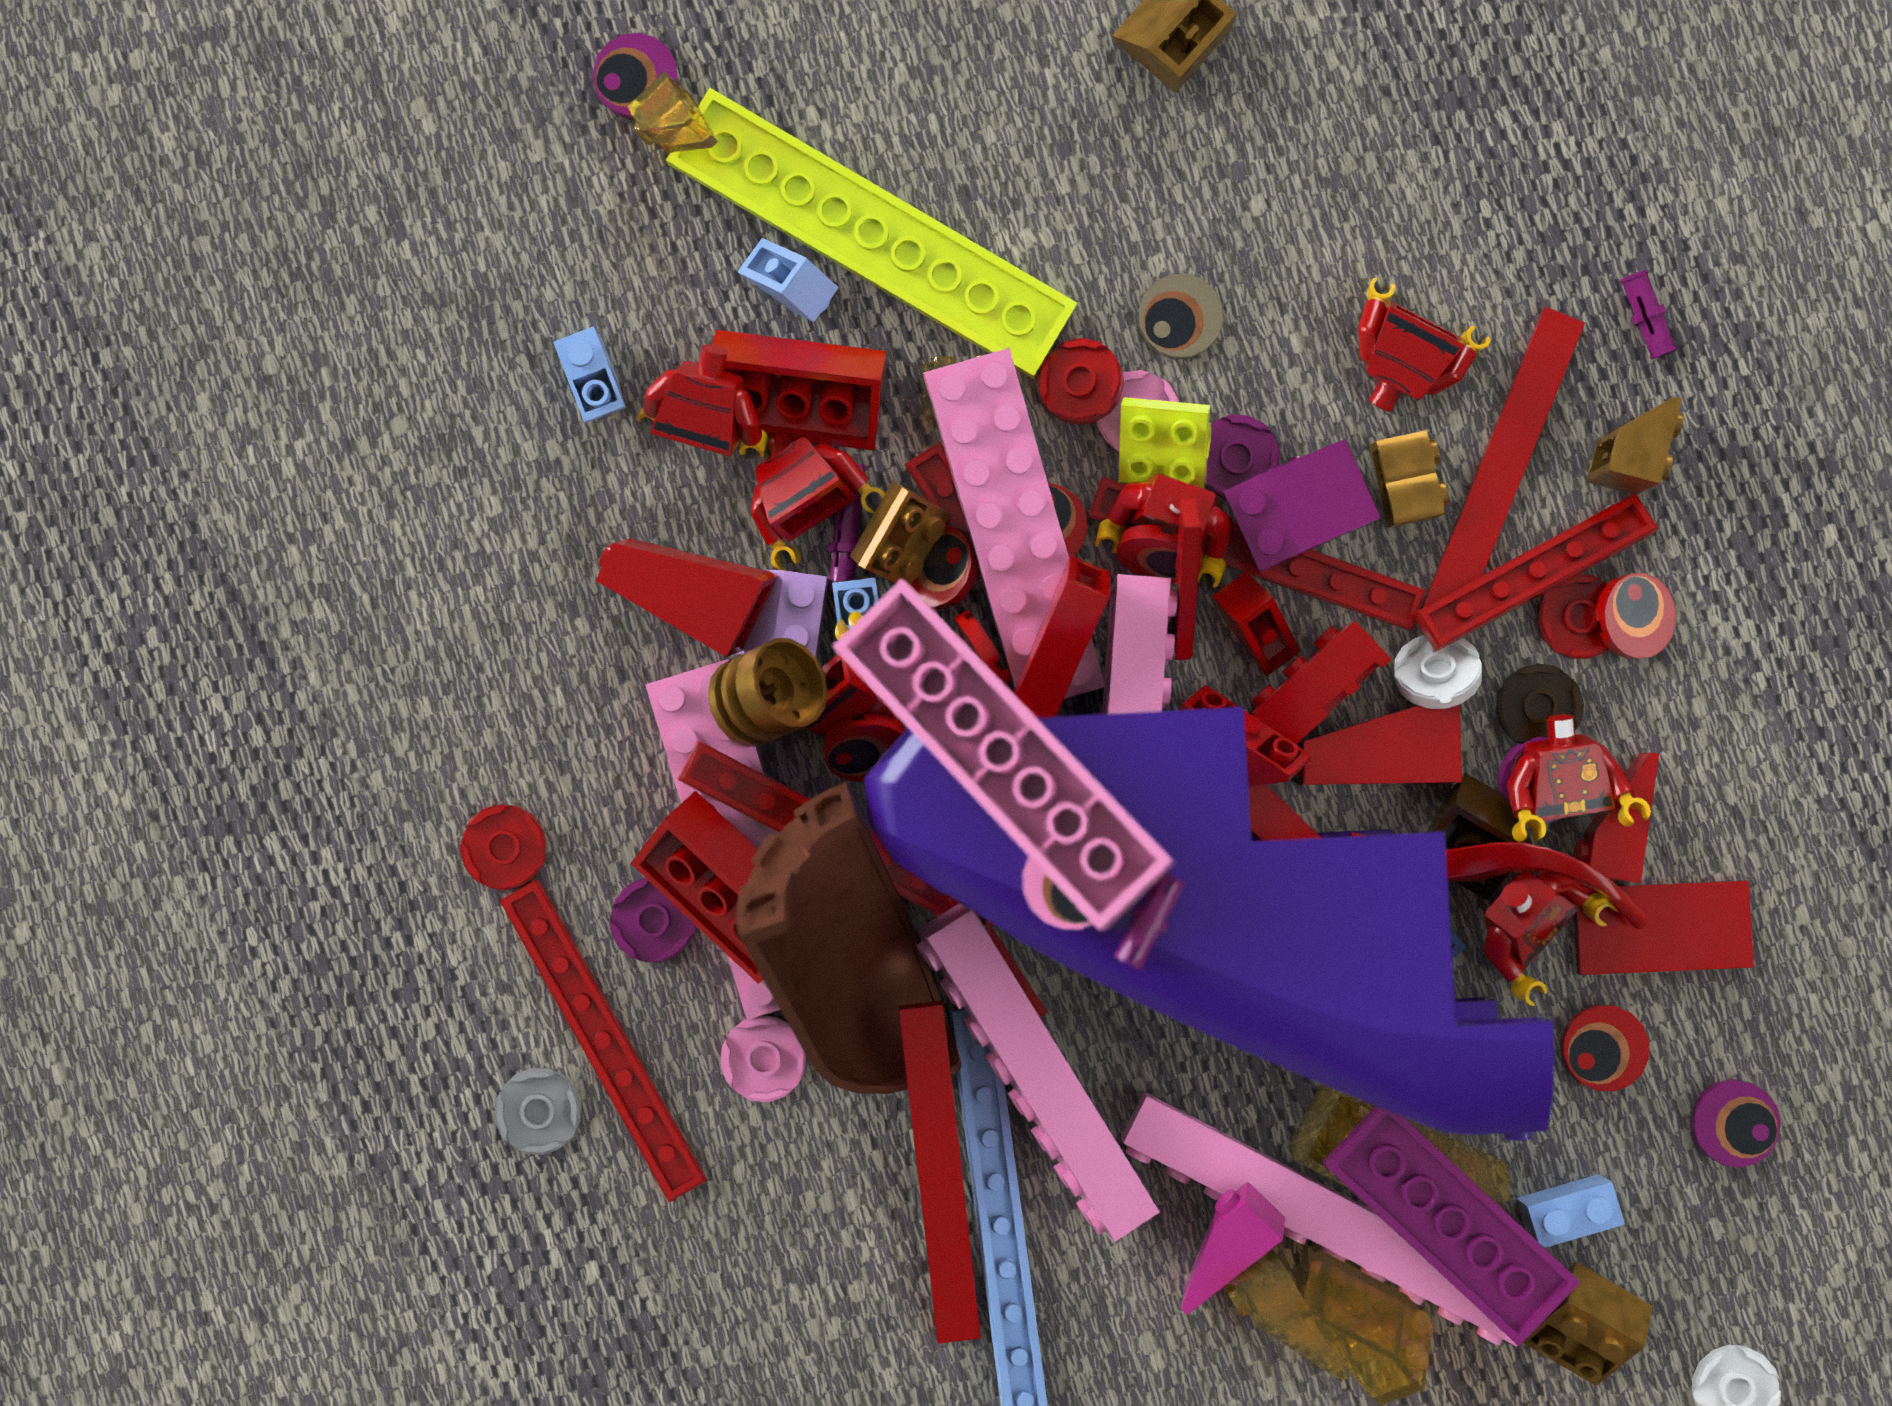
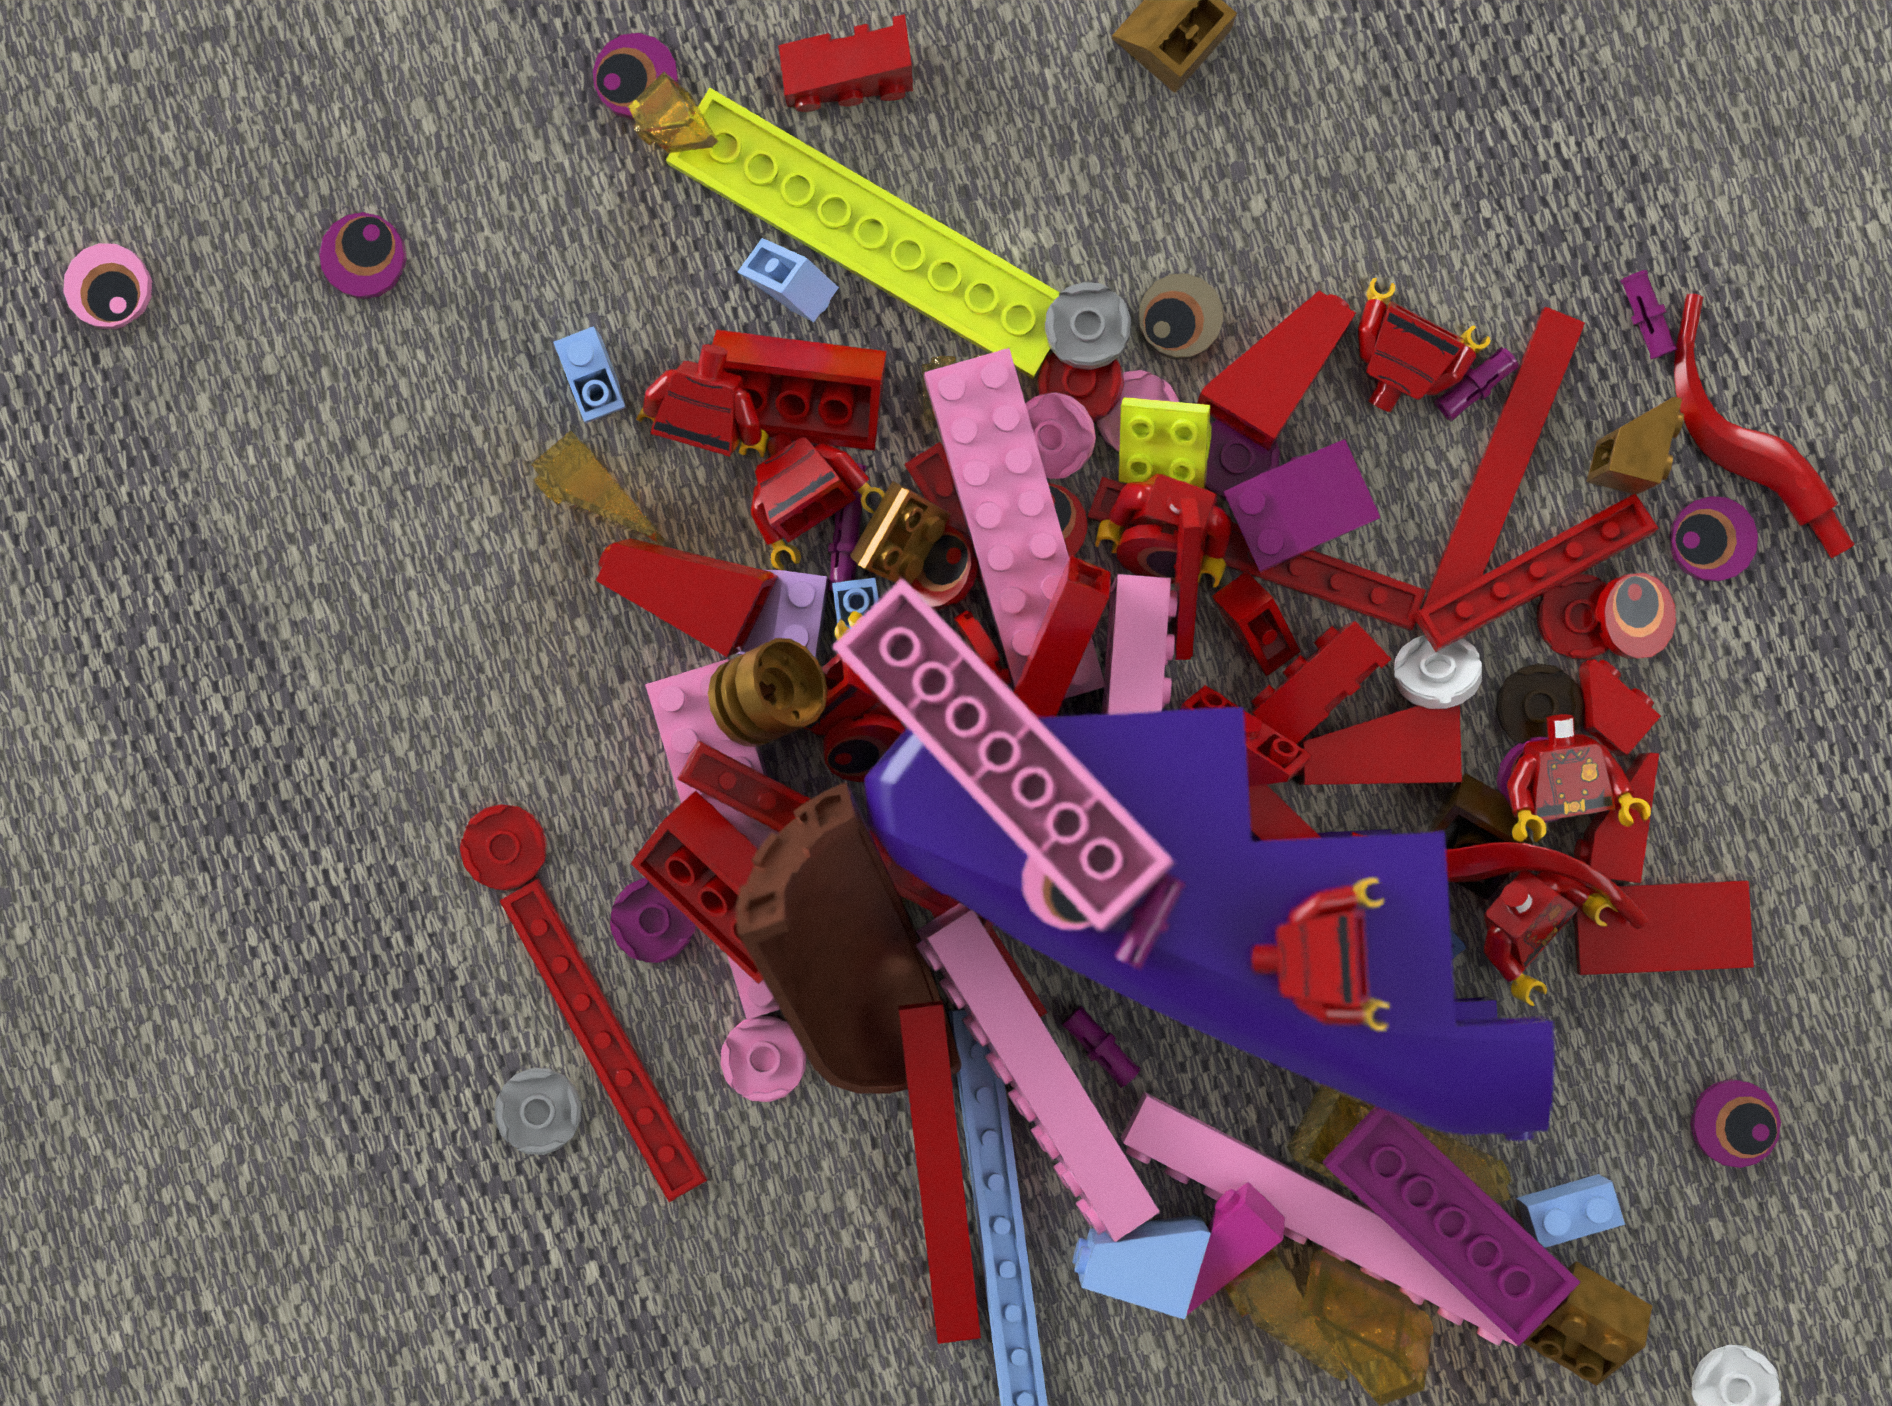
pearl gold brick [1370,430,1449,528] -> none
tile [1561,1004,1650,1092] -> none
none -> tile [64,243,152,329]
none -> tile [319,212,407,299]
none -> clear yellow slope [531,431,666,545]
none -> red wedge [778,14,913,112]
none -> bright pink tile [1025,392,1096,479]
none -> light grey tile [1045,282,1131,370]
none -> magenta pin [1061,1005,1141,1088]
none -> light blue slope [1072,1215,1211,1320]
none -> red slope [1197,291,1356,451]
none -> red torso [1252,878,1391,1031]
none -> magenta pin [1434,347,1519,422]
none -> red slope [1579,659,1661,756]
none -> tile [1669,496,1758,582]
none -> red animal [1674,294,1855,558]

